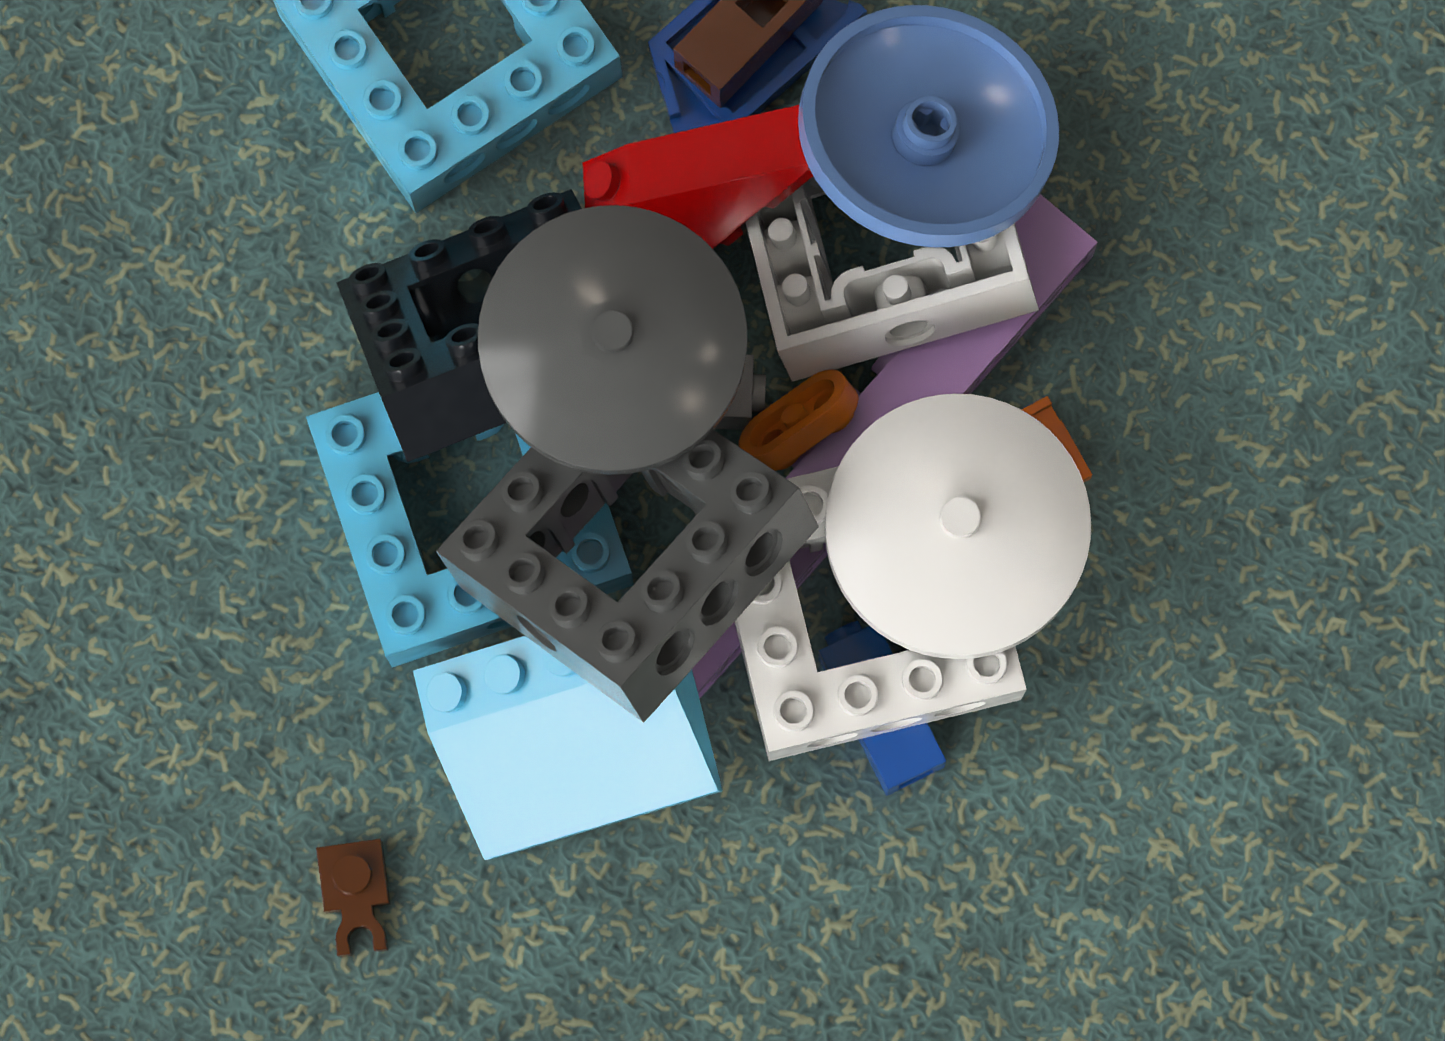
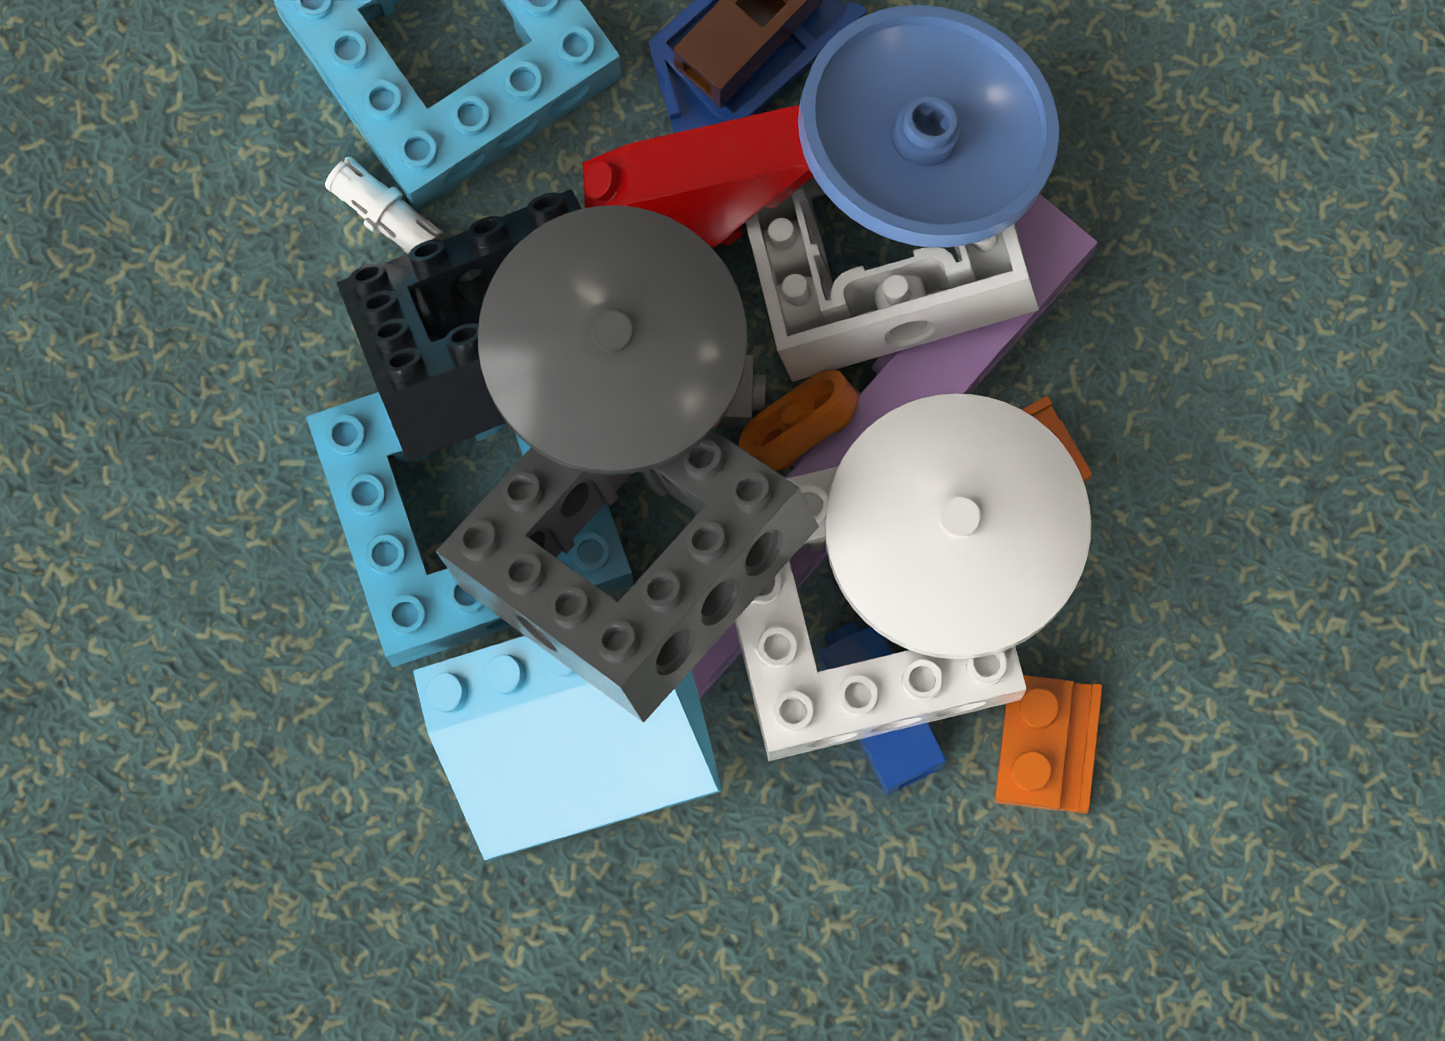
reddish brown plate [316,839,390,957] -> none
none -> white pin [325,157,446,254]
none -> orange plate [994,675,1103,814]

